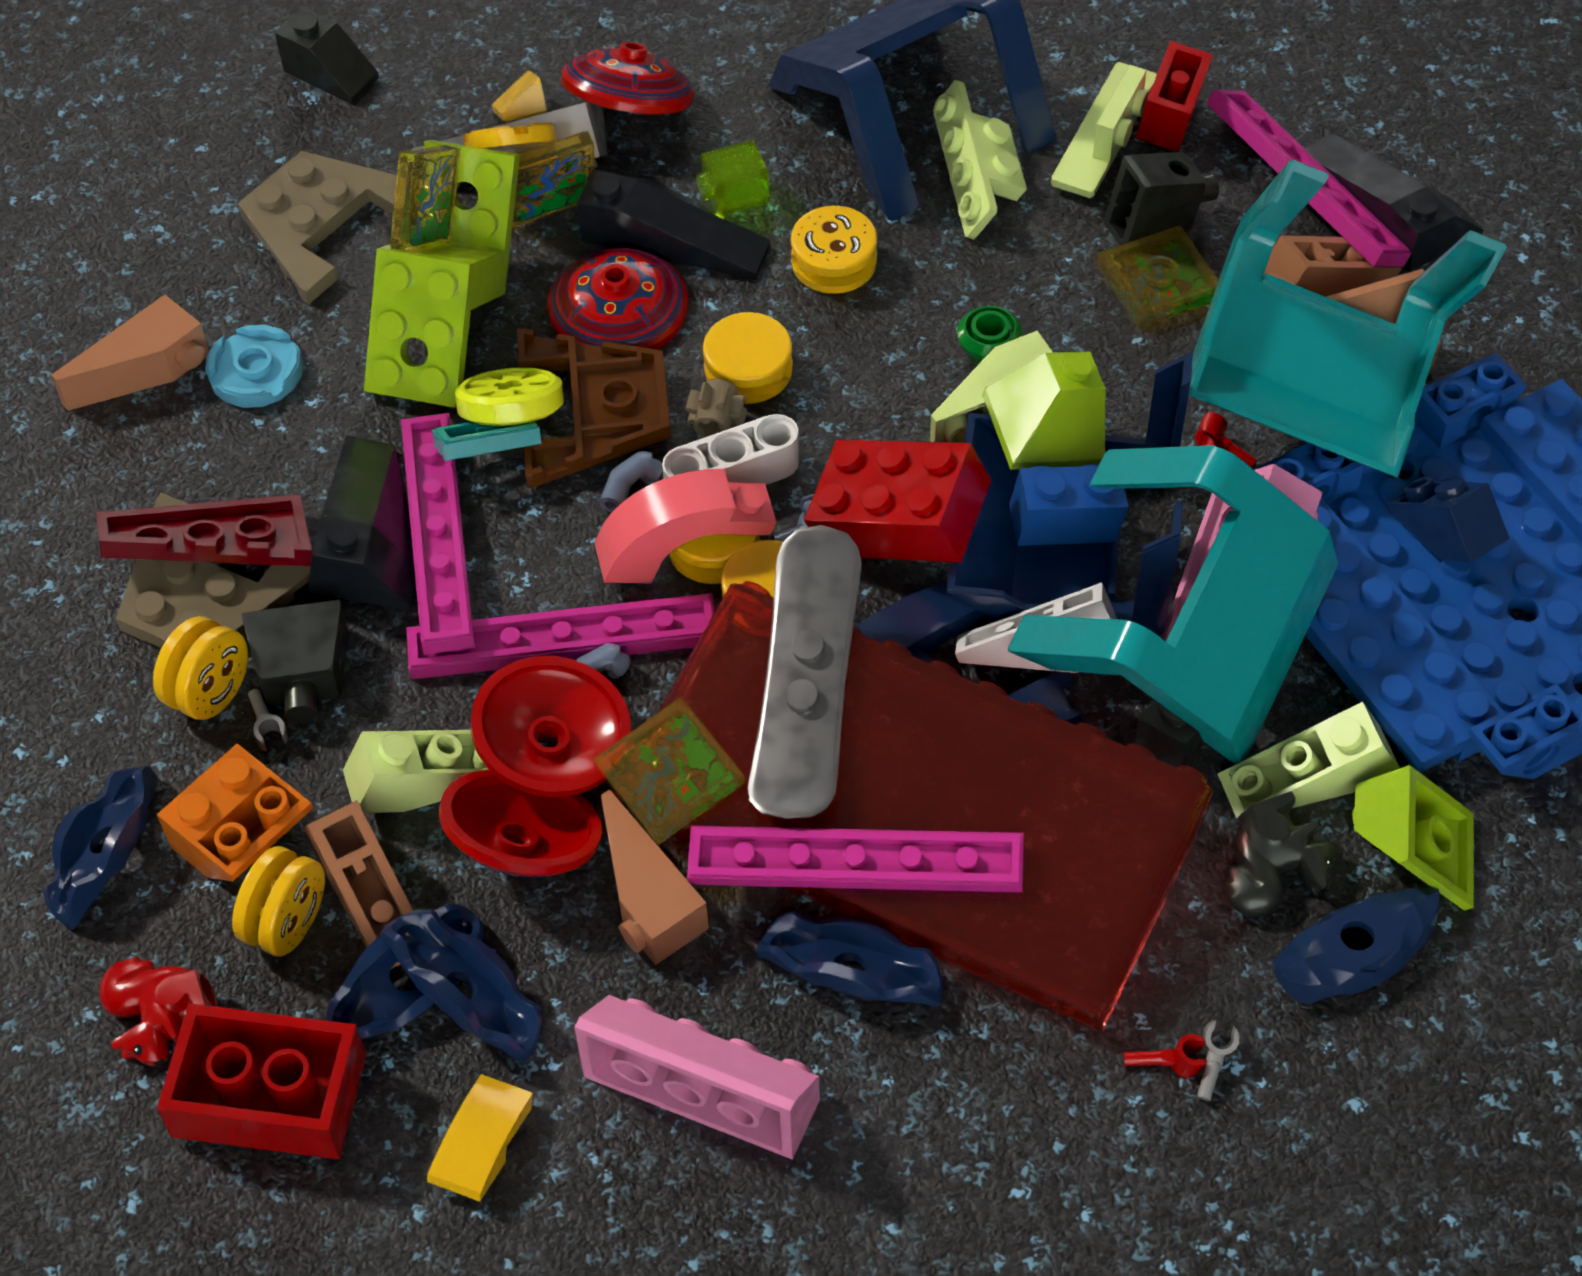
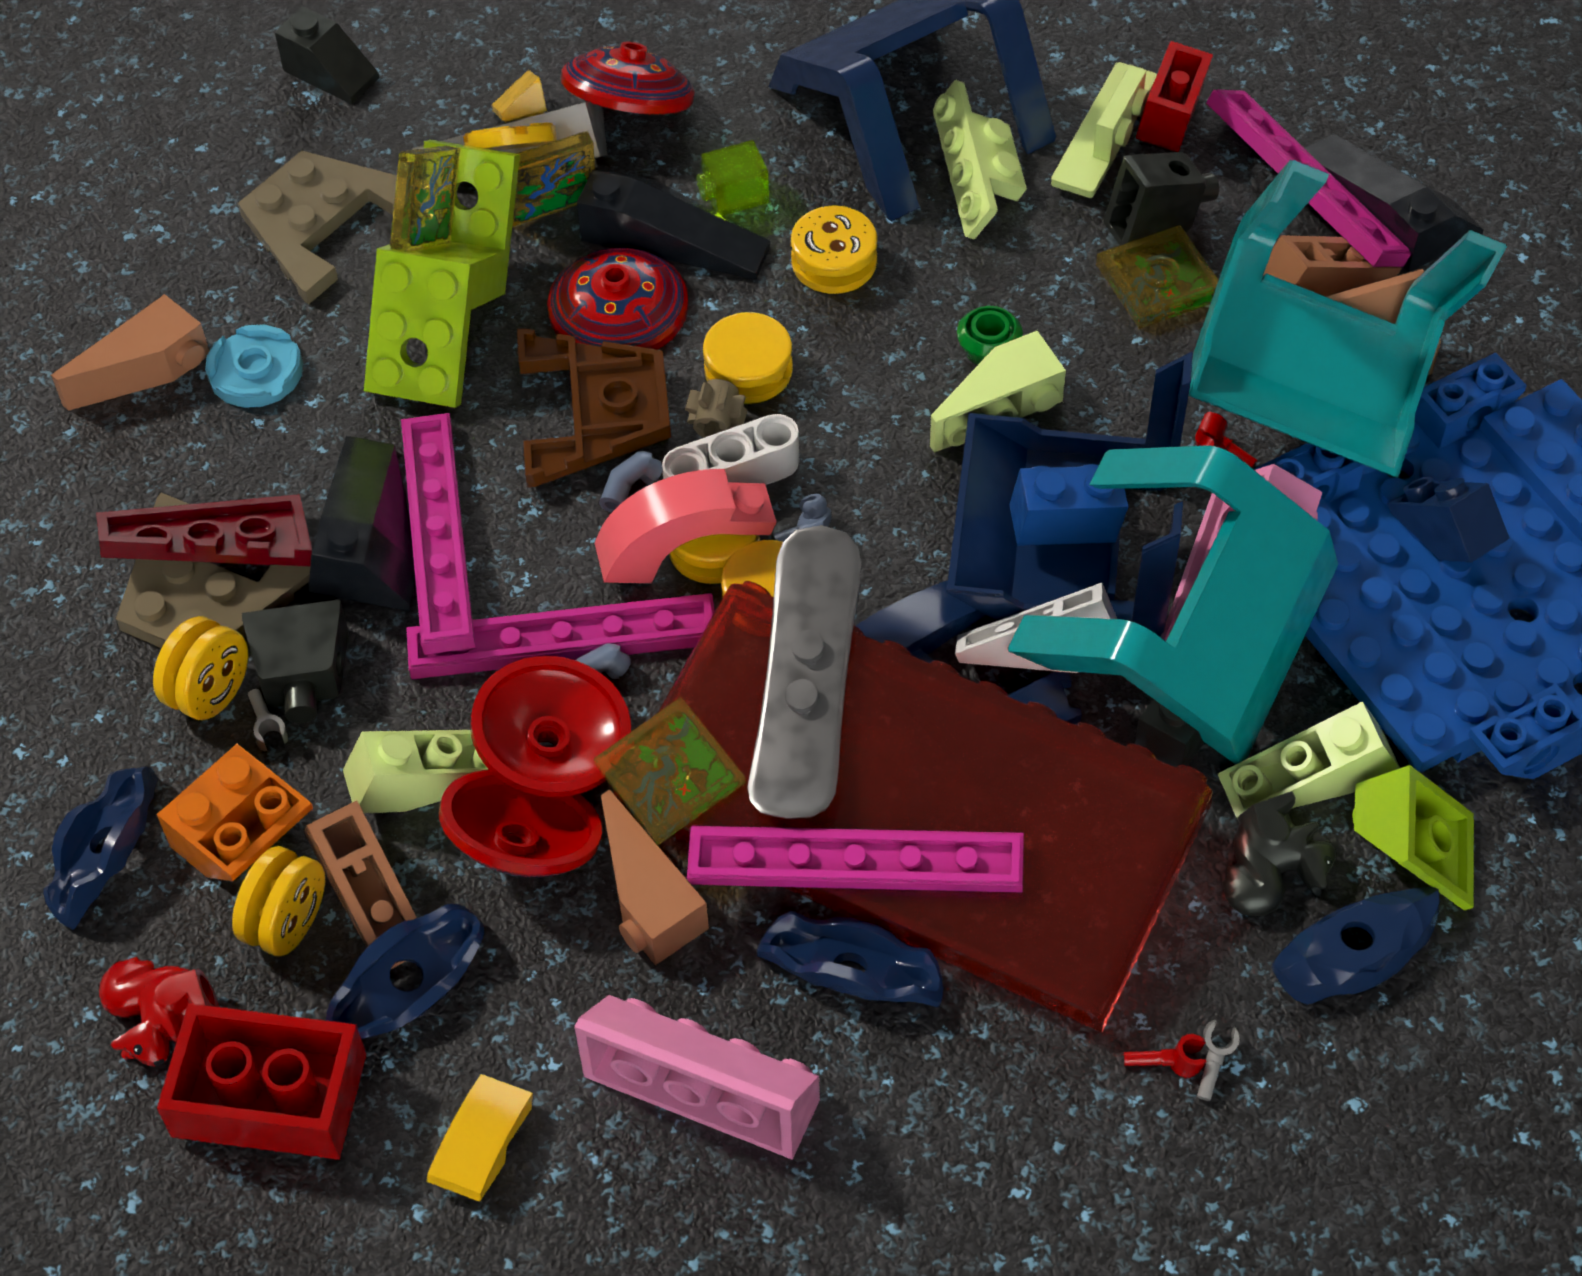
dark blue piece [380,909,542,1064] -> none
teal tile [432,421,541,461] -> none
neon yellow wheel [455,368,564,426] -> none
red brick [804,440,991,563] -> none
lime slope [982,352,1106,470] -> none

